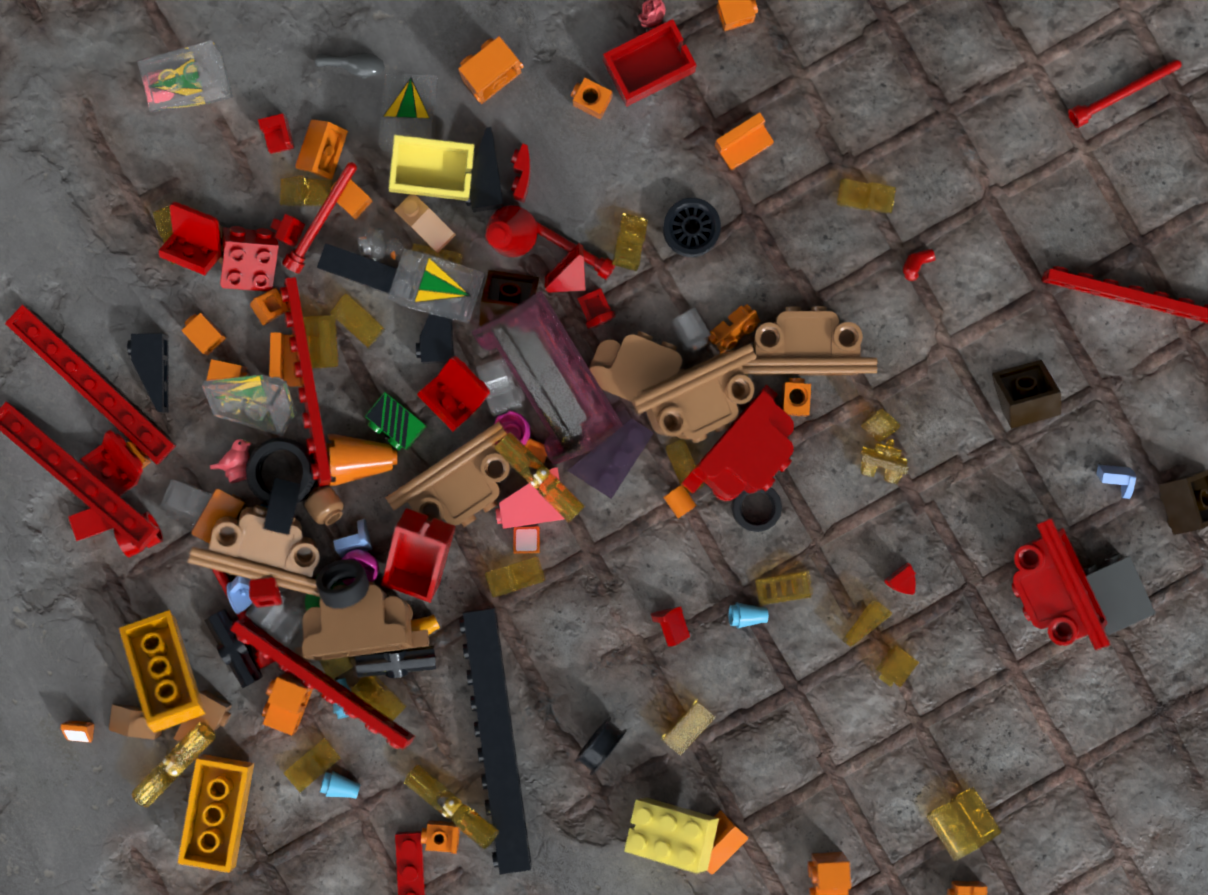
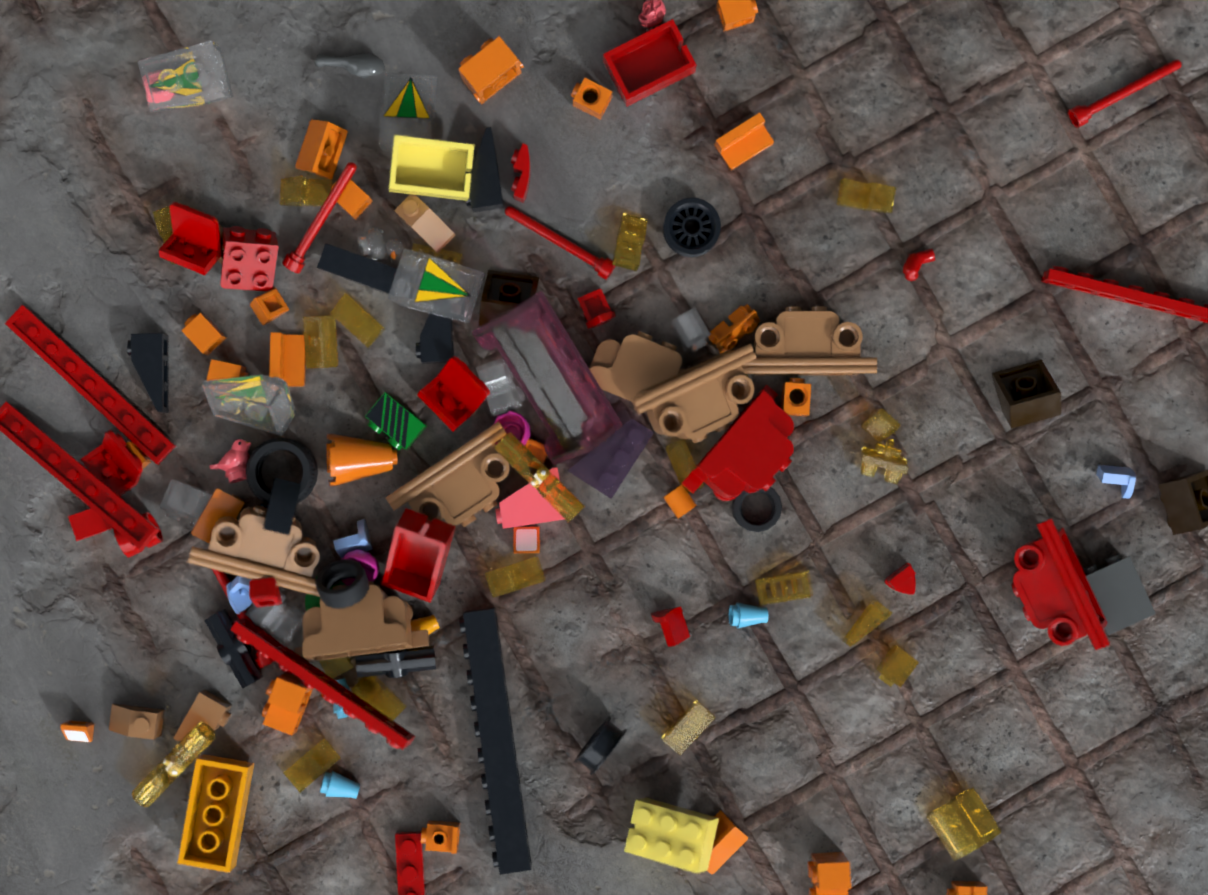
light orange brick [119,610,205,733] -> none
red panel [258,113,295,154] -> none
red tile [270,214,306,248] -> none
red plate [280,277,332,486] -> none
medium nougat head [304,486,344,526] -> none
clear yellow piece [404,765,499,849] -> none
red cone [486,205,537,257] -> none
red slope [545,243,585,292] -> none

